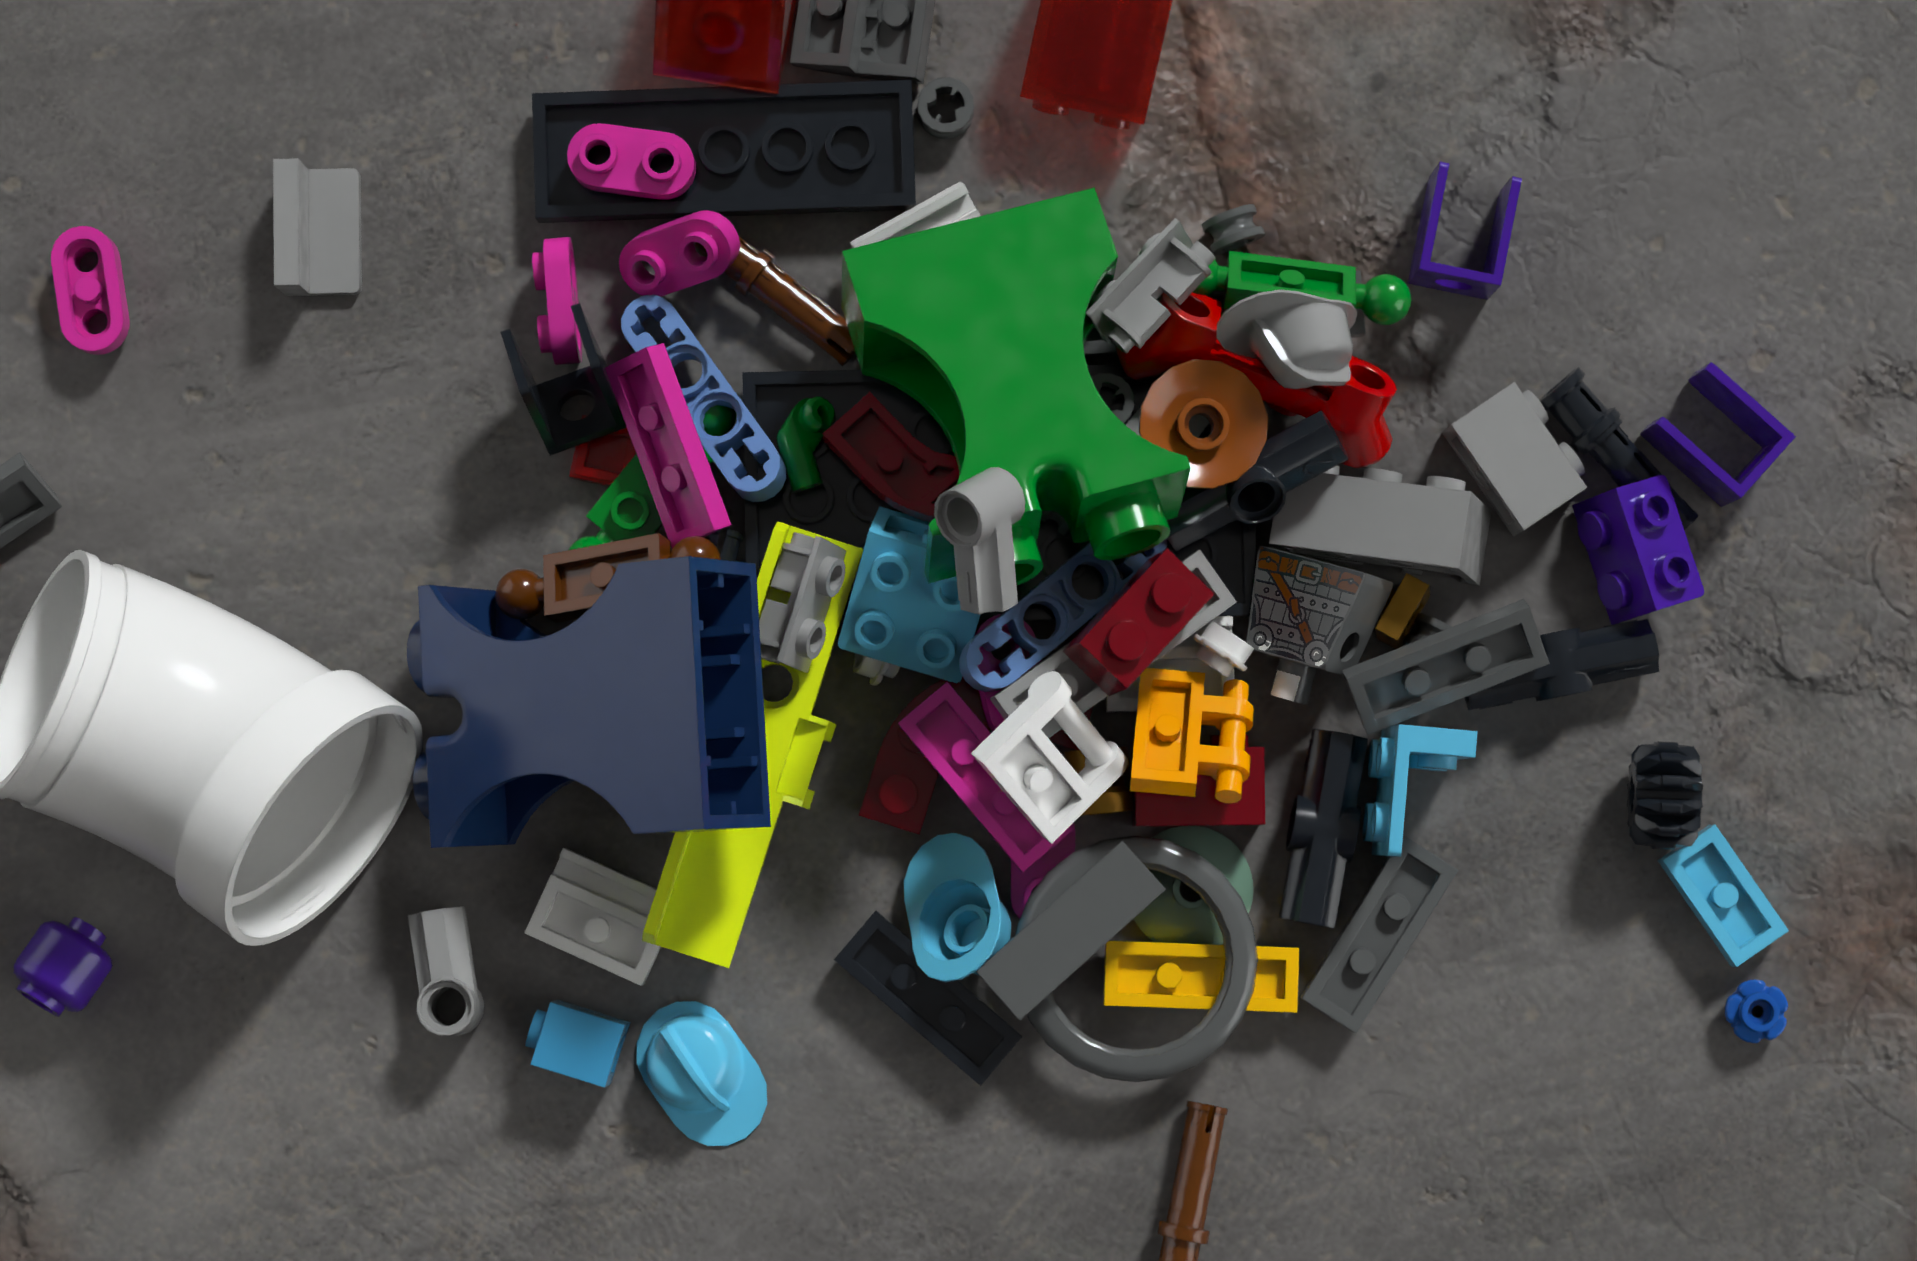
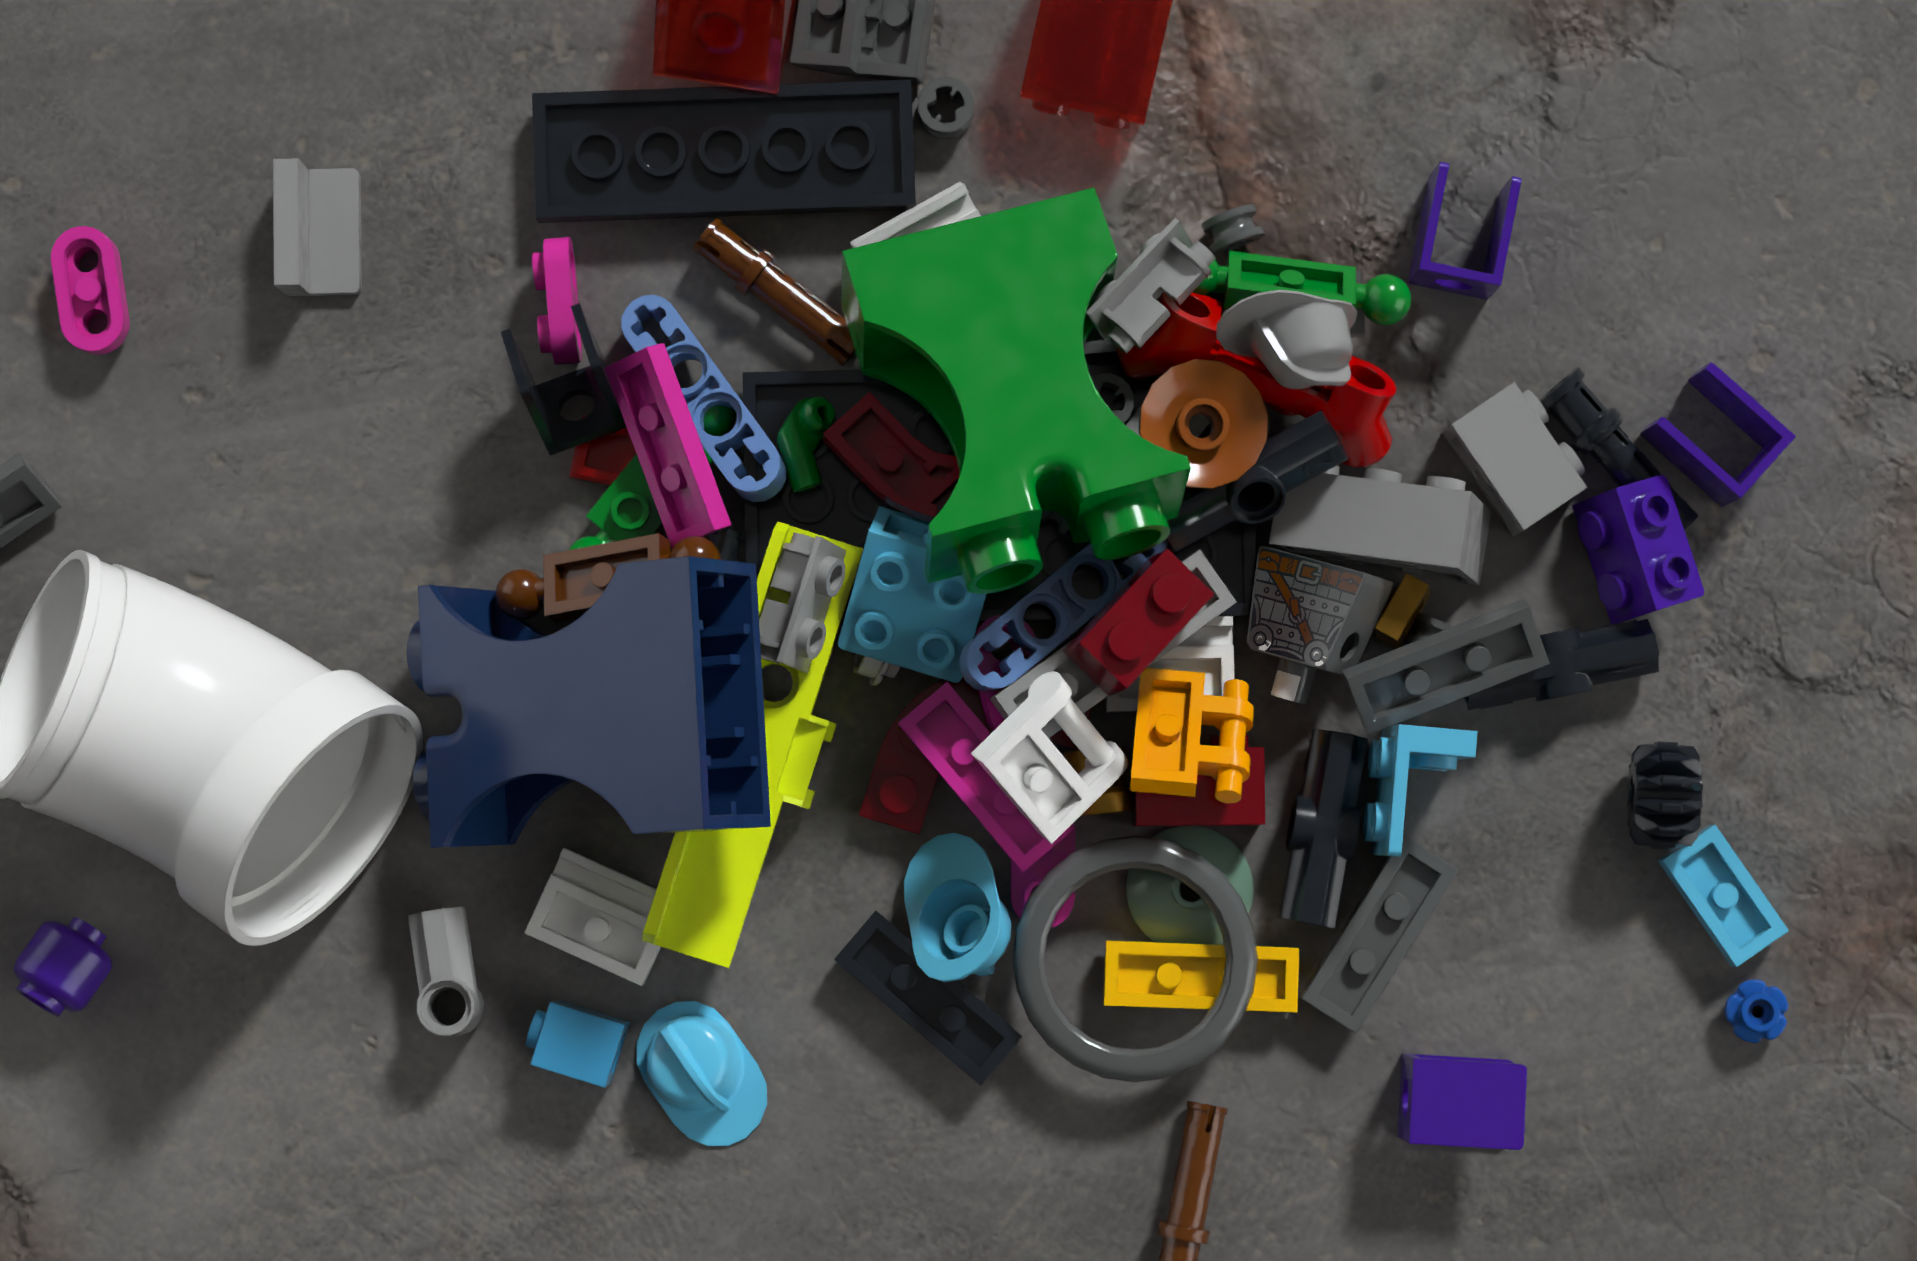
dark pink plate [567,123,696,200] -> none
dark pink plate [619,210,740,297] -> none
light grey piece [934,467,1026,615] -> none
dark grey tile [976,841,1166,1020] -> none
white plate [1193,621,1254,677] -> none
none -> dark purple piece [1398,1053,1527,1150]

